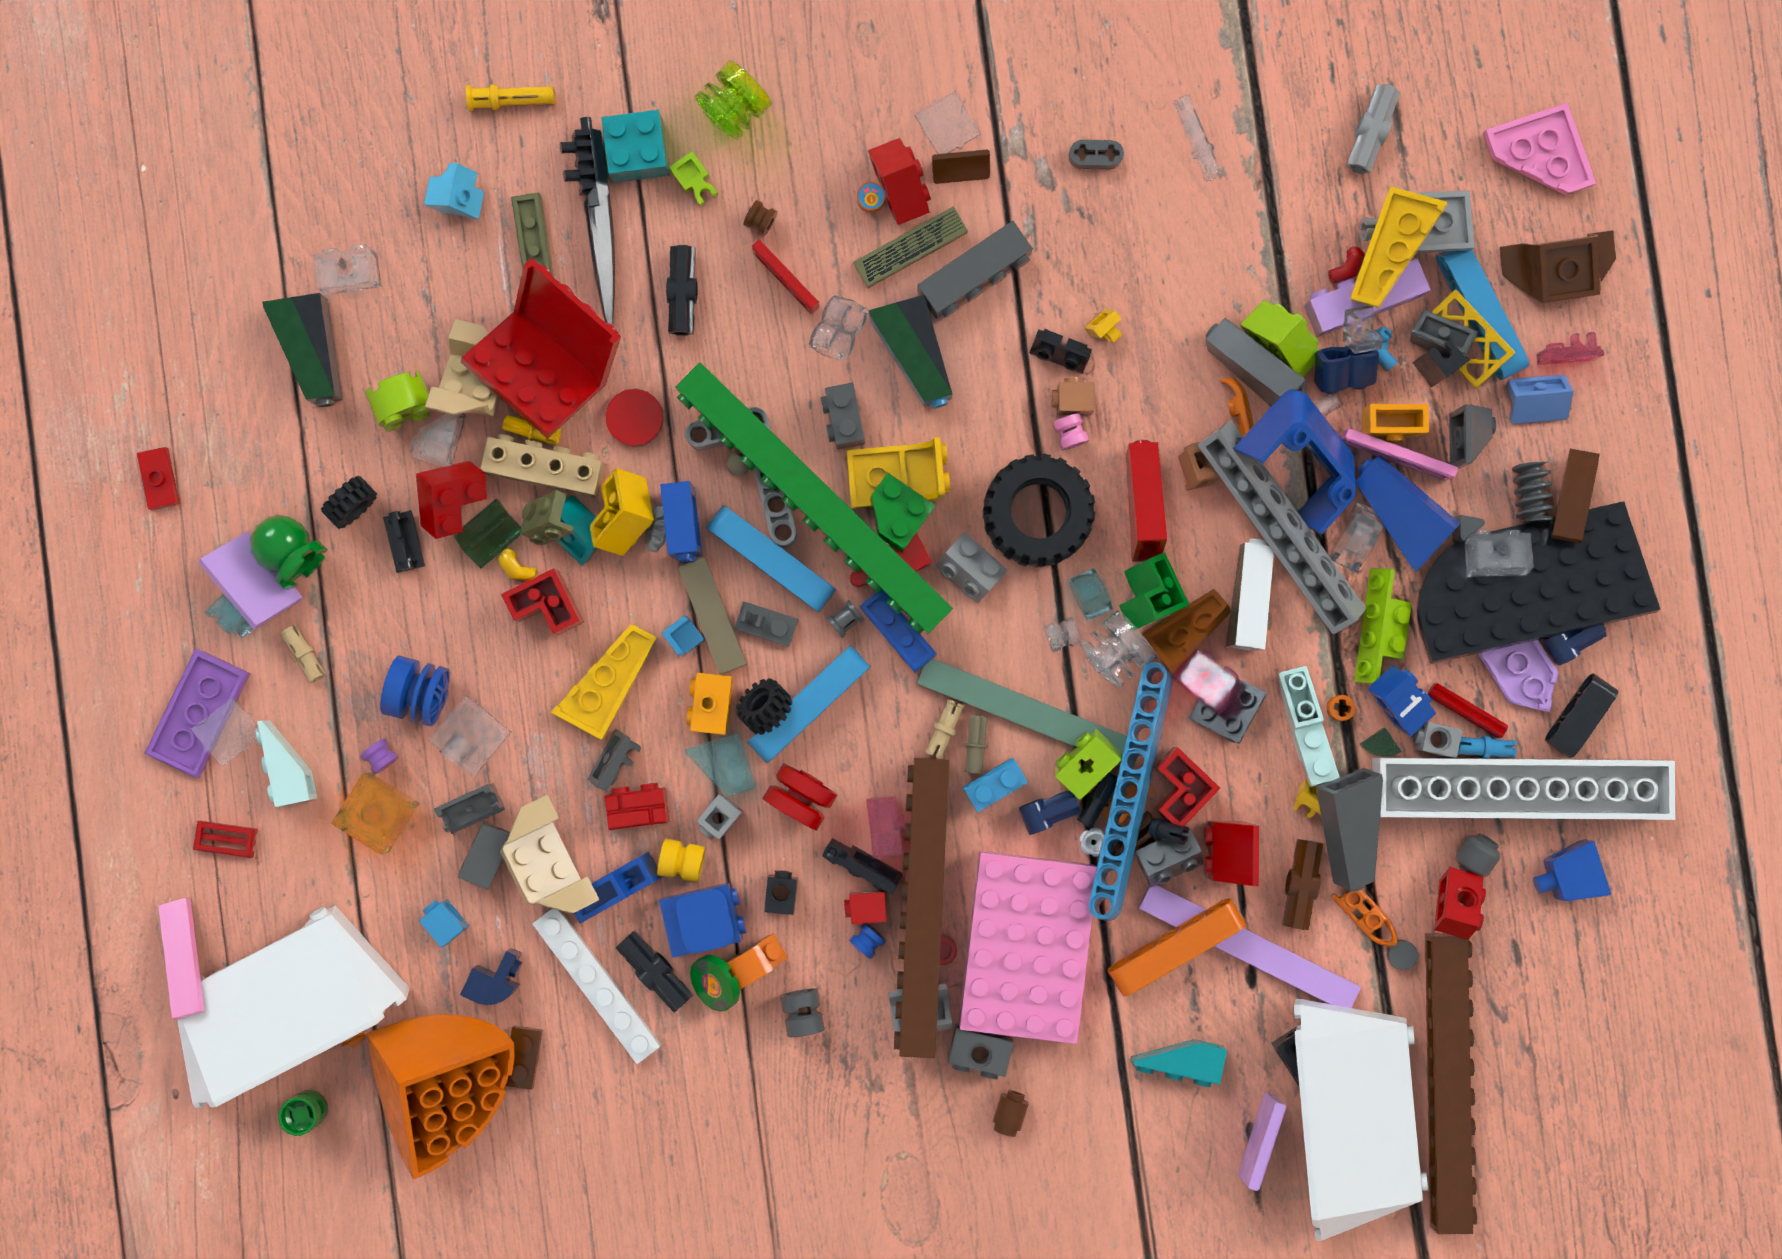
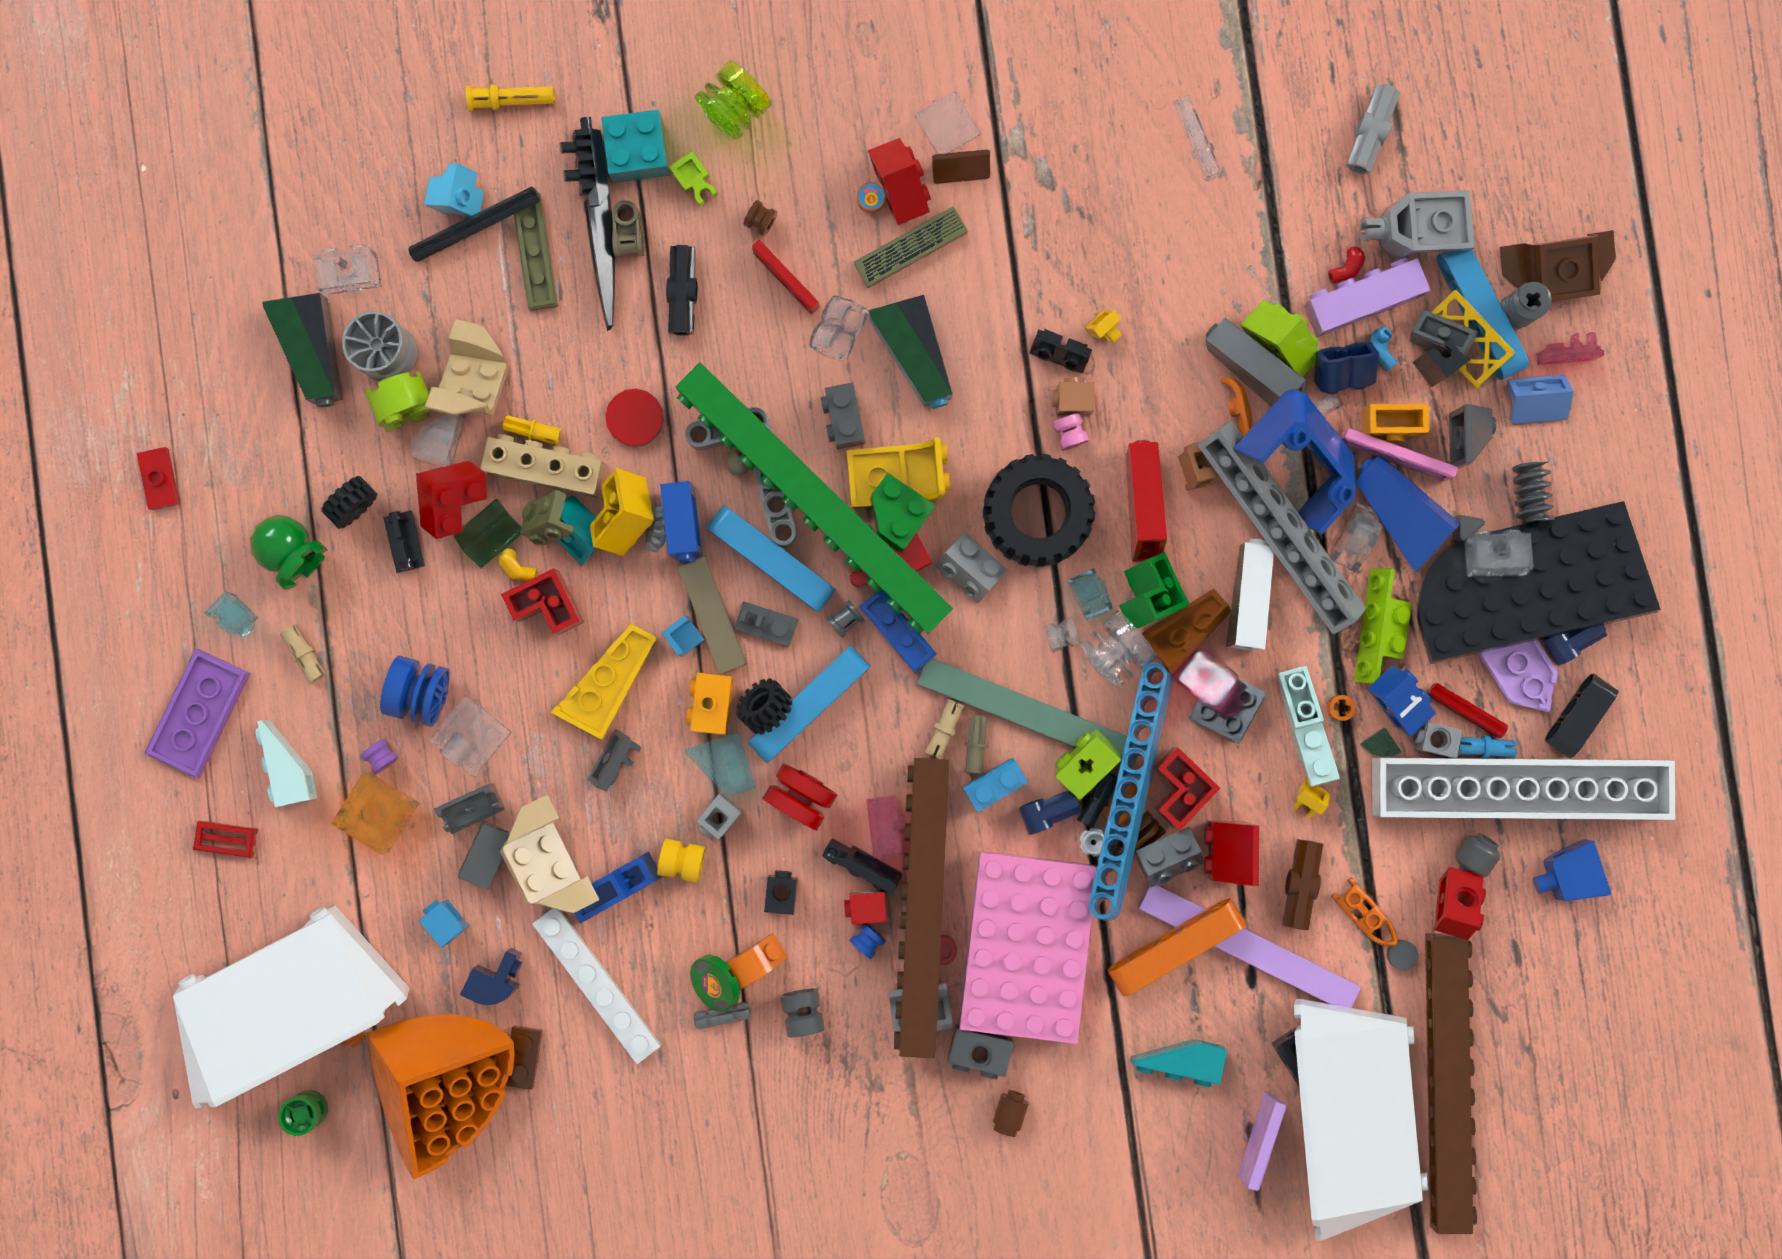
bright pink tile [158,898,205,1020] -> none
clear piece [191,697,258,766] -> none
lavender tile [198,531,303,630] -> none
red bracket [461,258,621,439] -> none
red brick [605,782,670,830] -> none
black piece [615,930,693,1013] -> none
blue brick [659,882,747,958] -> none
dark grey brick [917,221,1033,319] -> none
dark grey beam [1068,140,1124,170] -> none
black pin [1149,817,1189,845] -> none
dark grey slope [1316,768,1383,891] -> none
clear panel [1343,305,1383,354] -> none
yellow wing [1350,186,1448,308] -> none
bright pink plate [1483,103,1596,195] -> none
reddish brown slope [1551,448,1600,544] -> none
none -> light grey wheel [342,311,418,382]
none -> black axle [408,187,540,262]
none -> dark tan piece [612,199,645,258]
none -> flat silver axle [693,1002,751,1029]
none -> dark grey piece [1500,282,1552,329]

